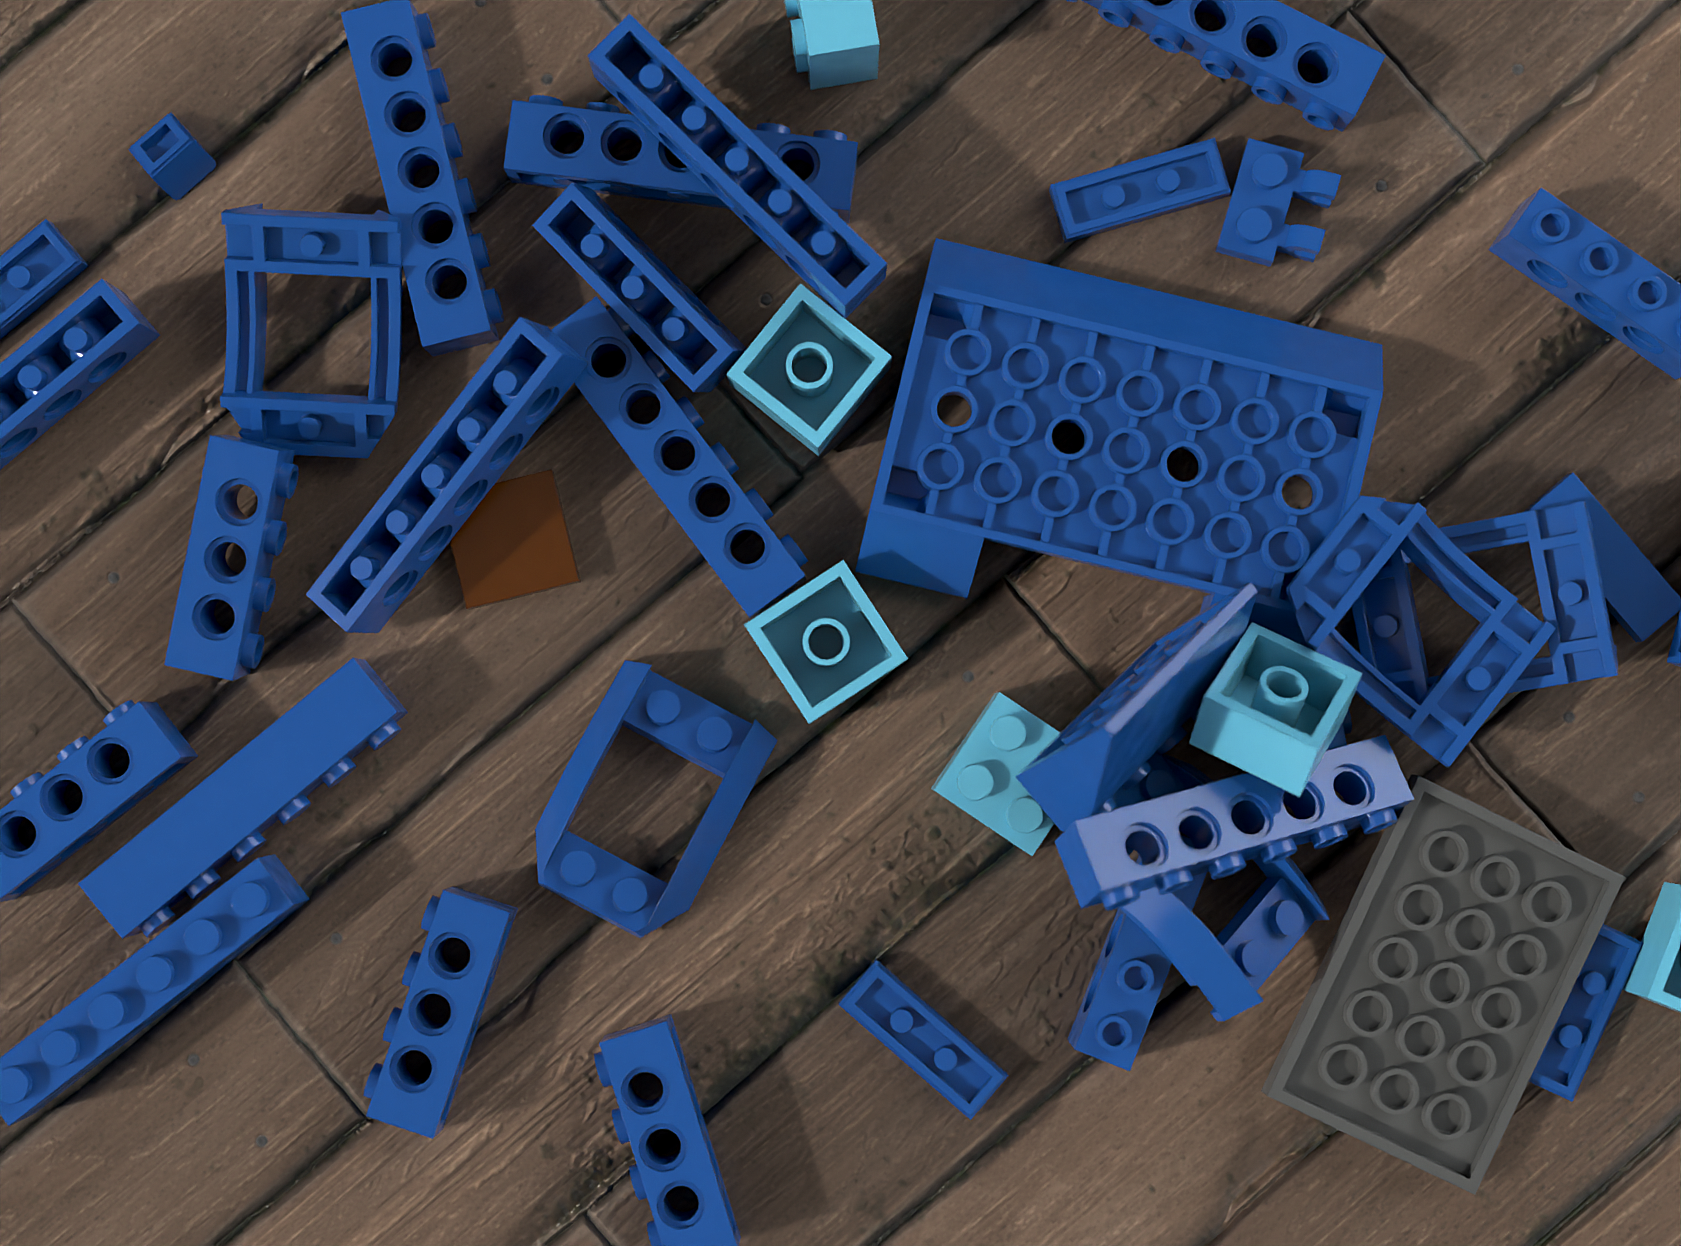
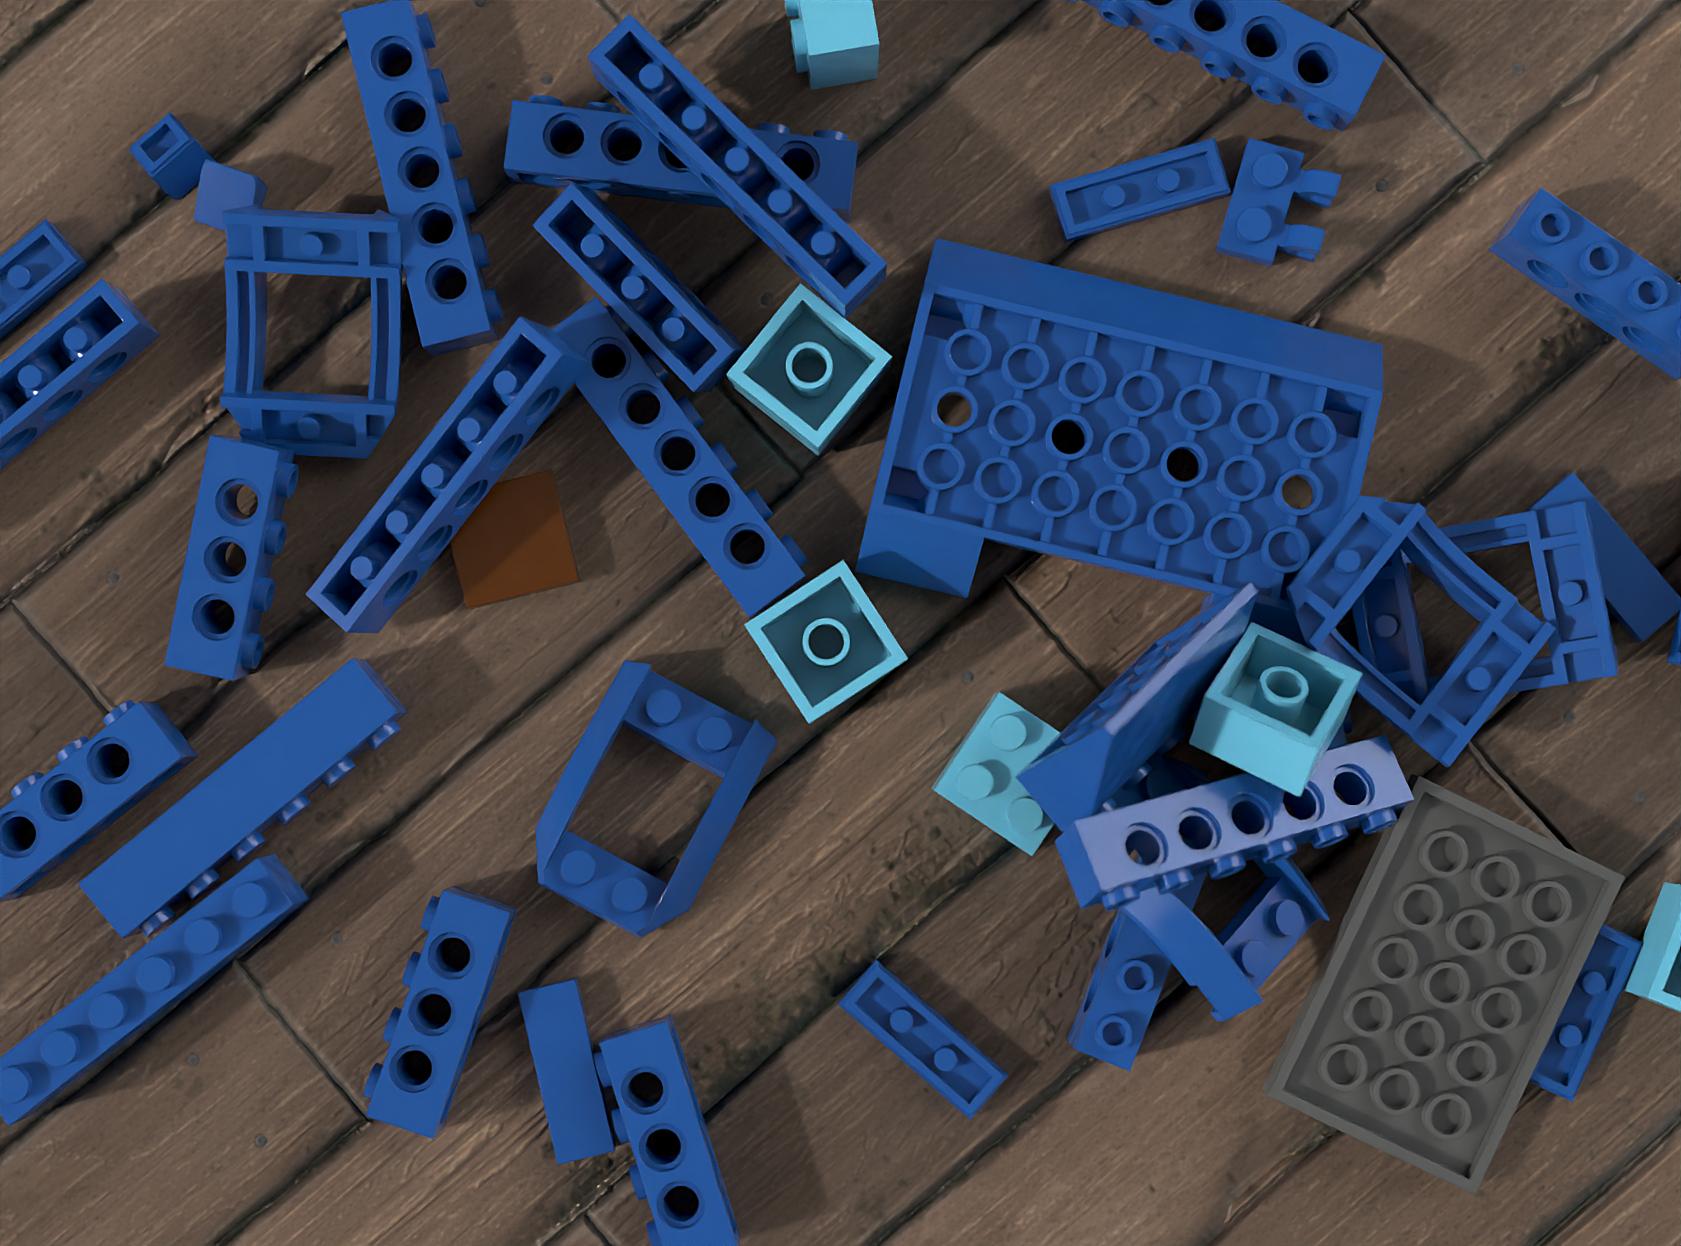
none -> blue slope [194,159,268,232]
none -> blue tile [518,977,617,1165]

